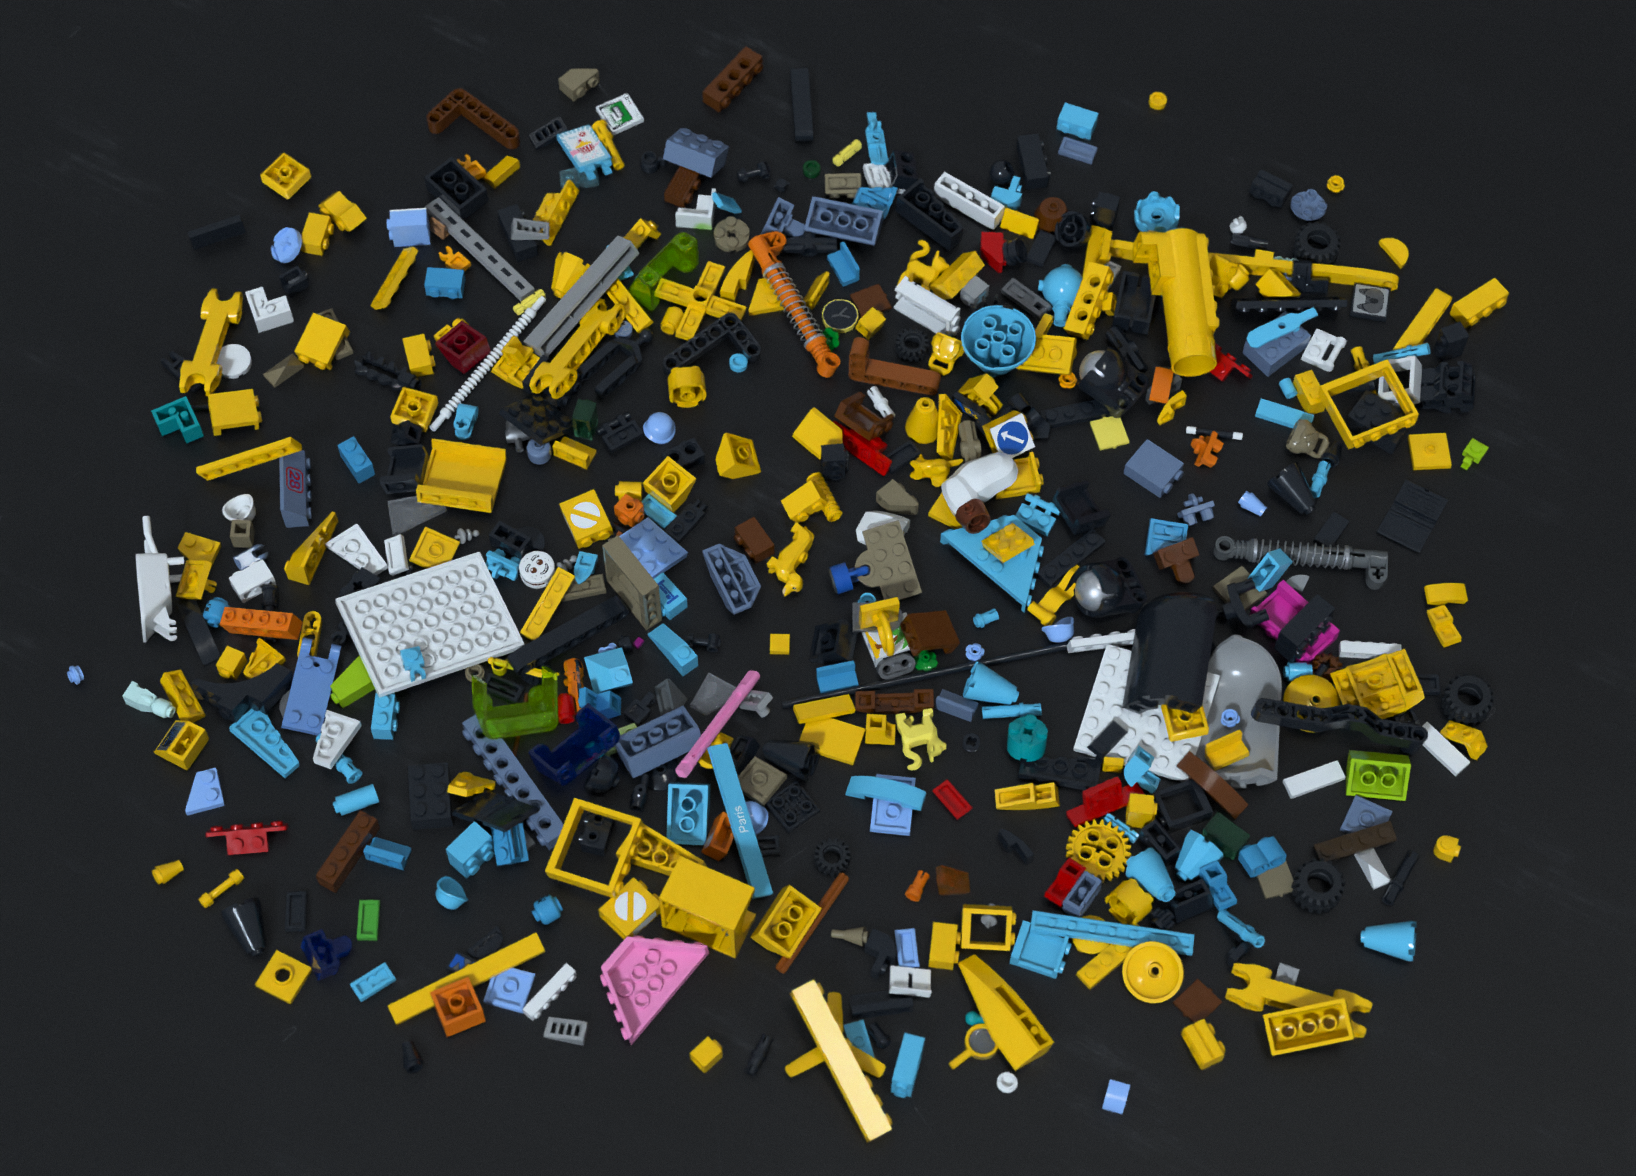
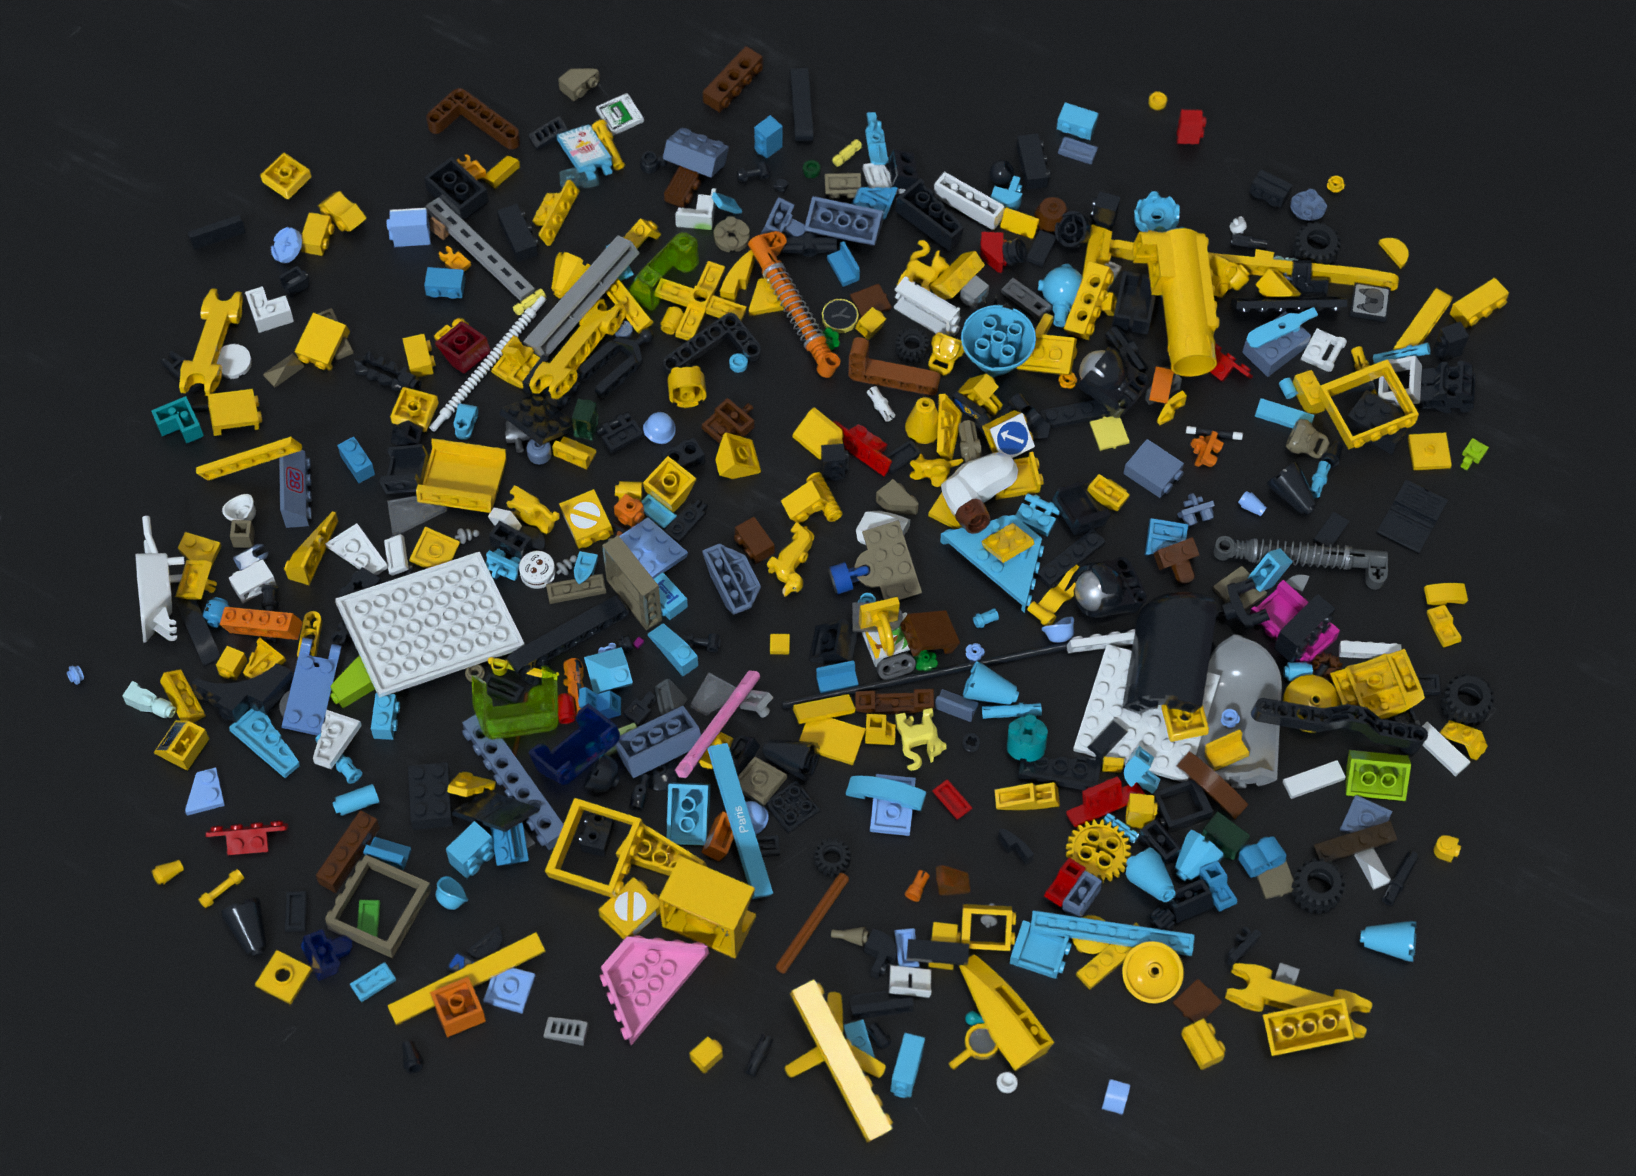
yellow plate [370,246,418,310] -> none
medium azure plate [400,646,426,682] -> none
light grey slope [511,218,549,240] -> none
yellow plate [520,567,575,641] -> none
white piece [523,963,577,1021] -> none
dark azure head [532,895,563,925] -> none
yellow slope [750,885,822,958] -> none
yellow slope [801,271,829,309] -> none
reddish brown panel [834,391,894,441] -> none
yellow brick [1105,878,1153,926] -> none
medium azure pin [1217,909,1265,948] -> none
none -> dark tan window [325,855,431,958]
none -> white piece [488,508,522,531]
none -> yellow animal [507,485,560,534]
none -> reddish brown plate [702,398,754,444]
none -> dark azure brick [754,115,783,159]
none -> black tile [906,939,969,966]
none -> yellow slope [1087,474,1129,511]
none -> red brick [1177,109,1206,144]

